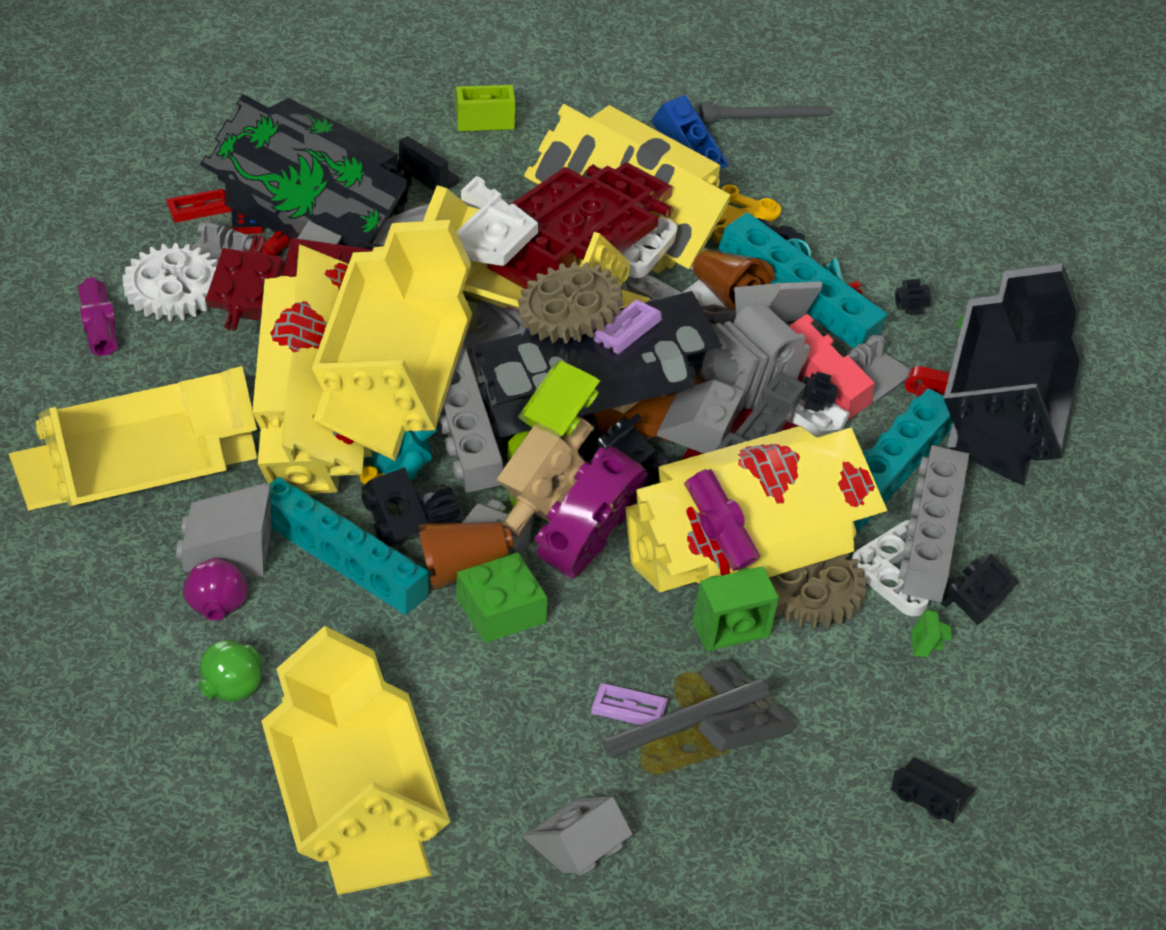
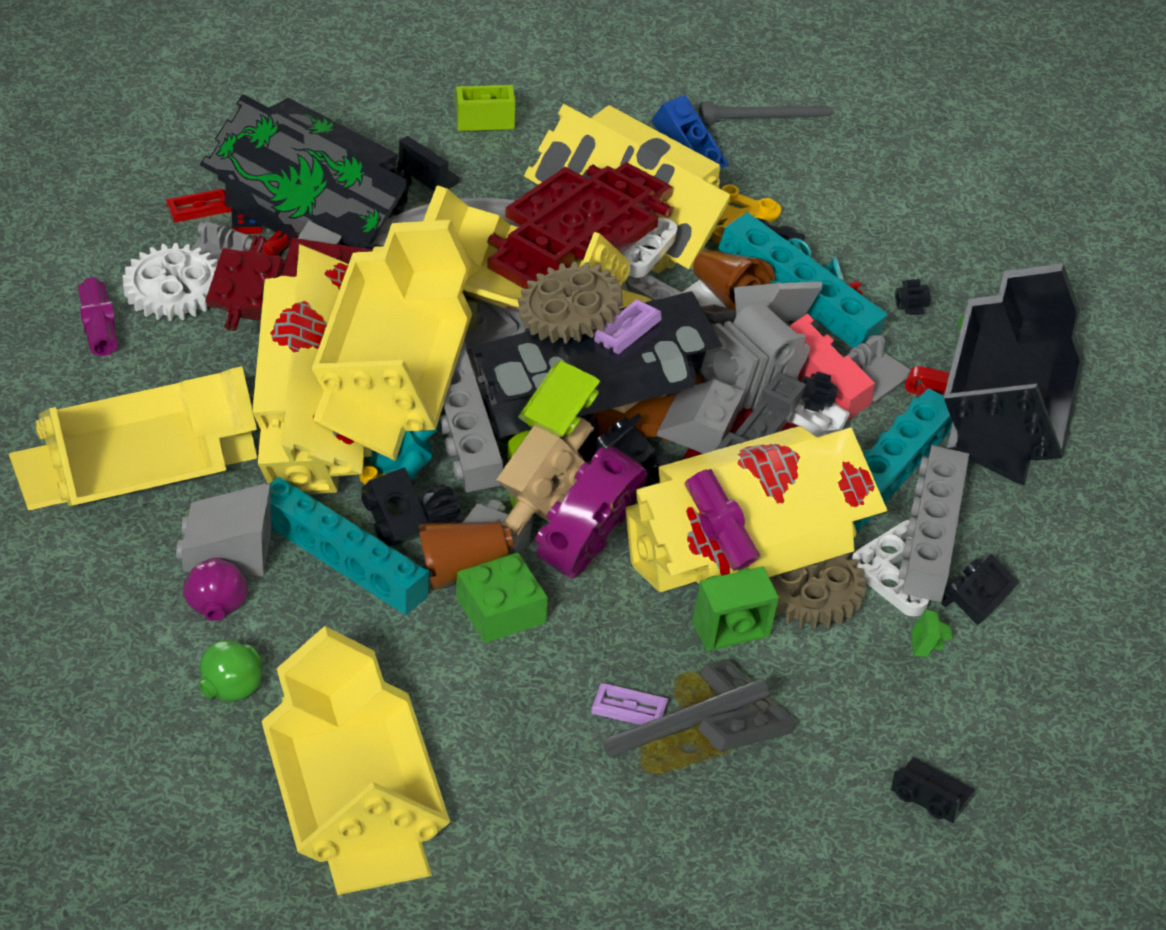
white wing [456,176,538,266] -> none
light grey slope [522,796,633,875] -> none

